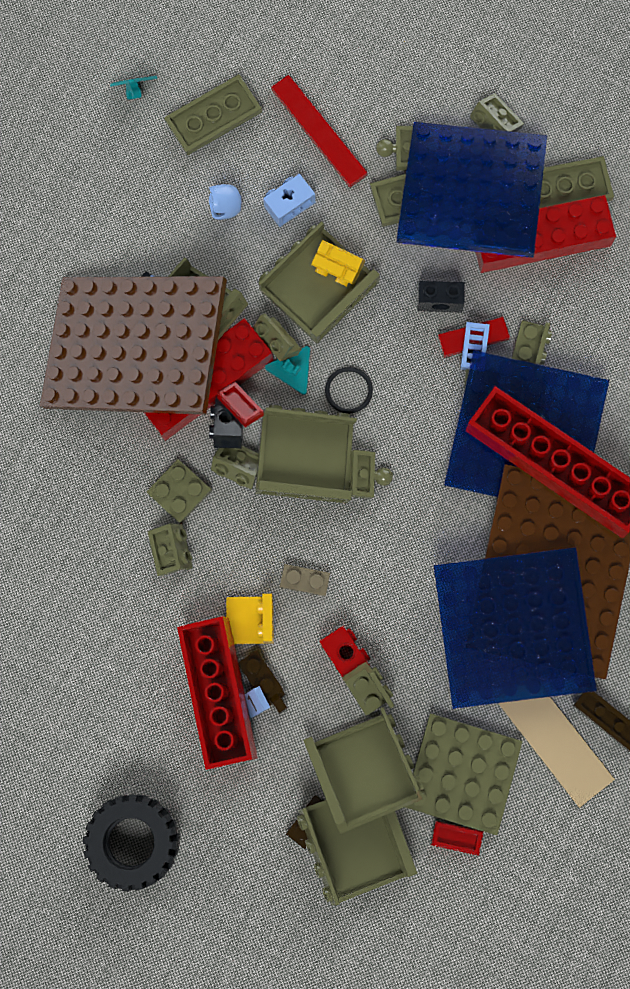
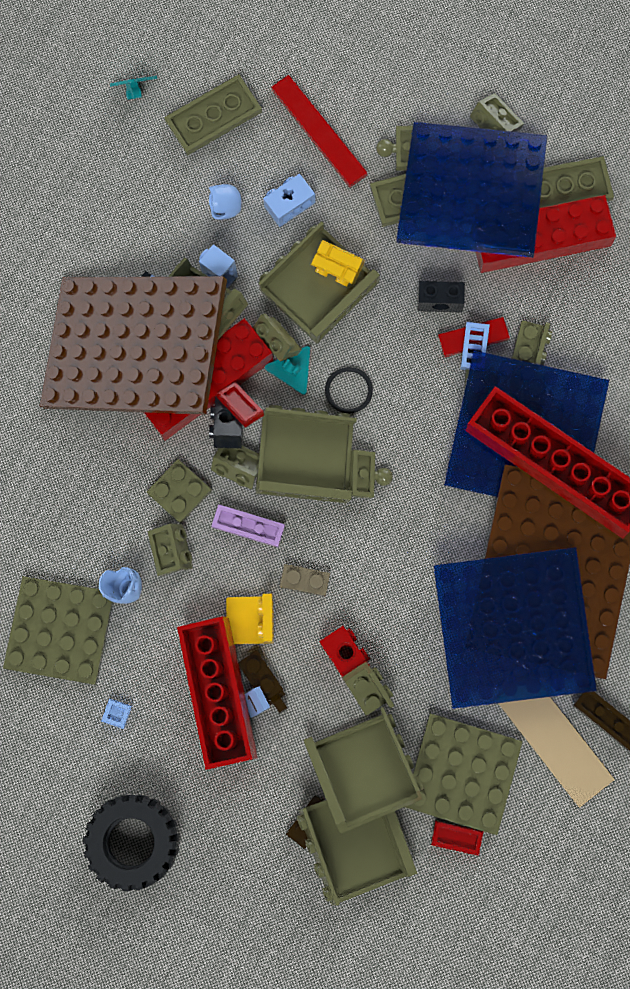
none -> olive plate [3,576,114,685]
none -> light blue helmet [99,567,142,604]
none -> light blue tile [101,699,133,729]
none -> light blue brick [199,244,238,288]
none -> lavender plate [211,504,285,548]

